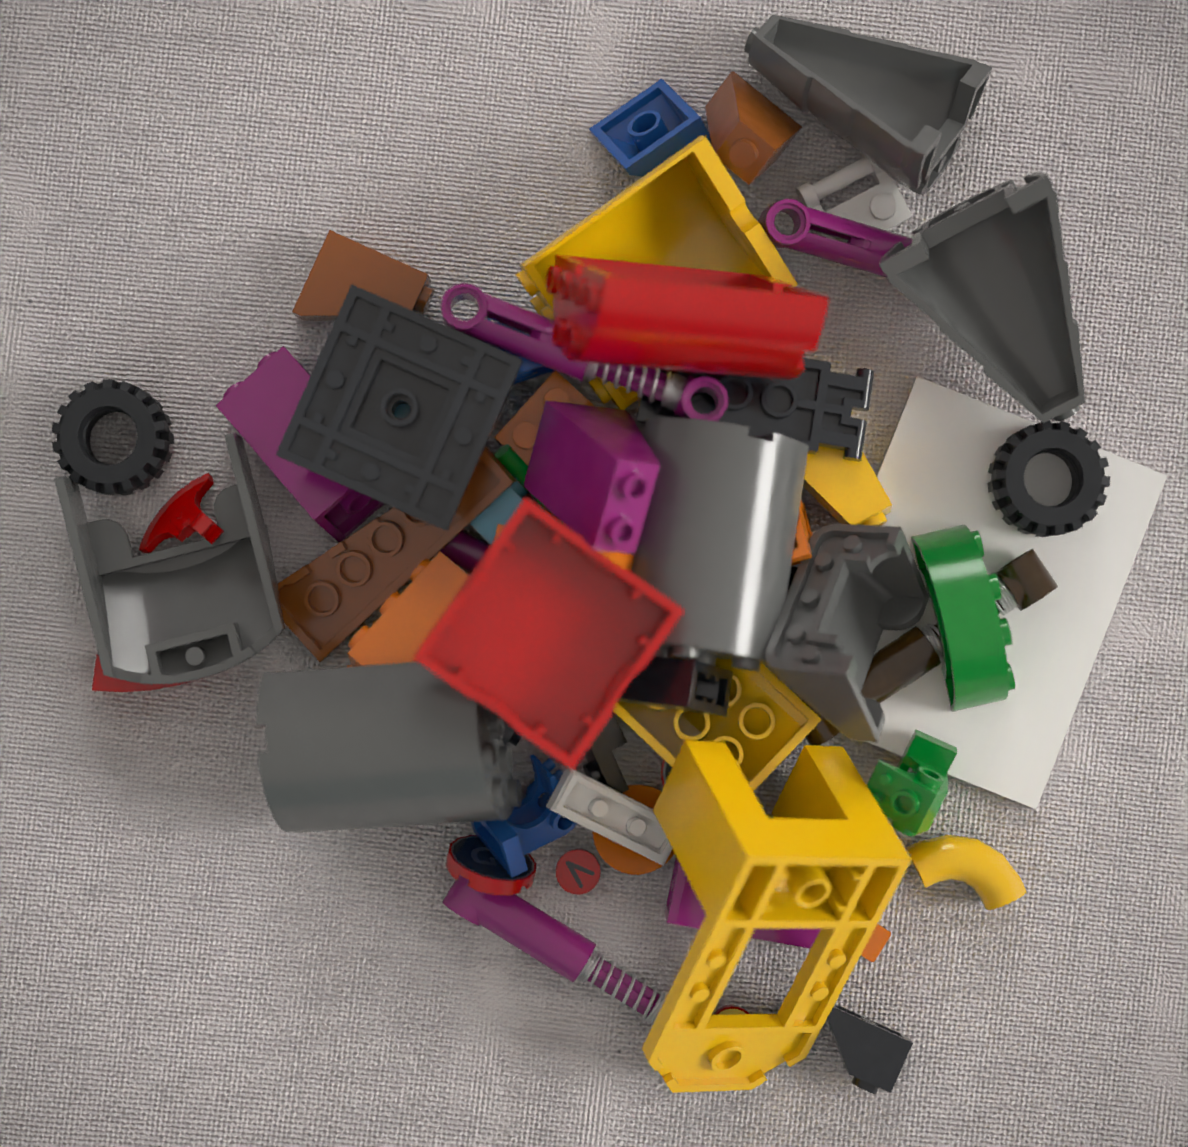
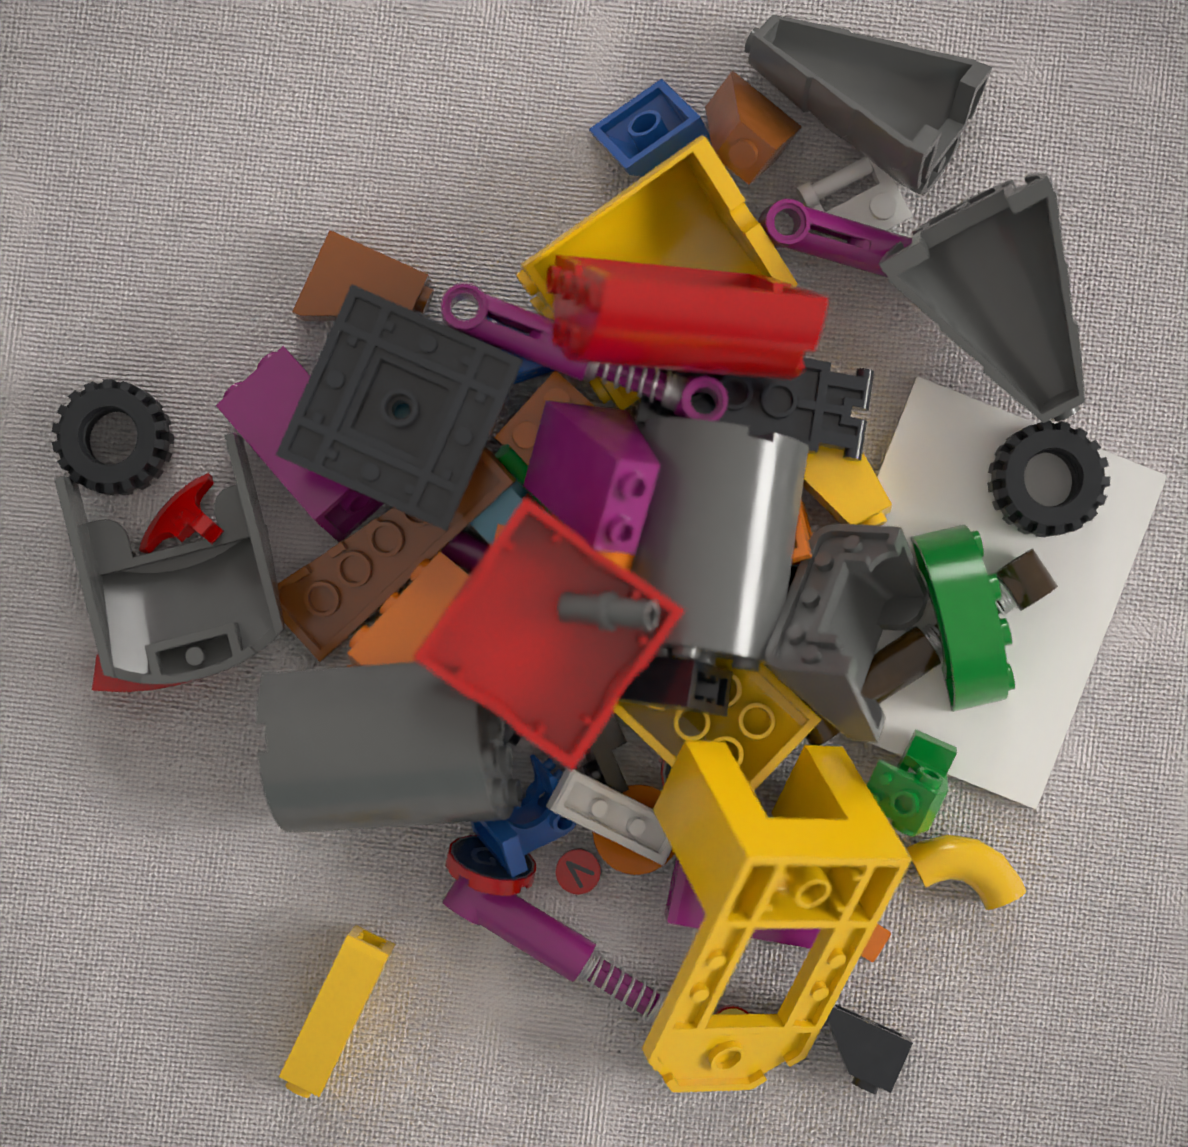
none -> yellow slope [279,925,396,1098]
none -> dark grey pin [558,591,659,631]

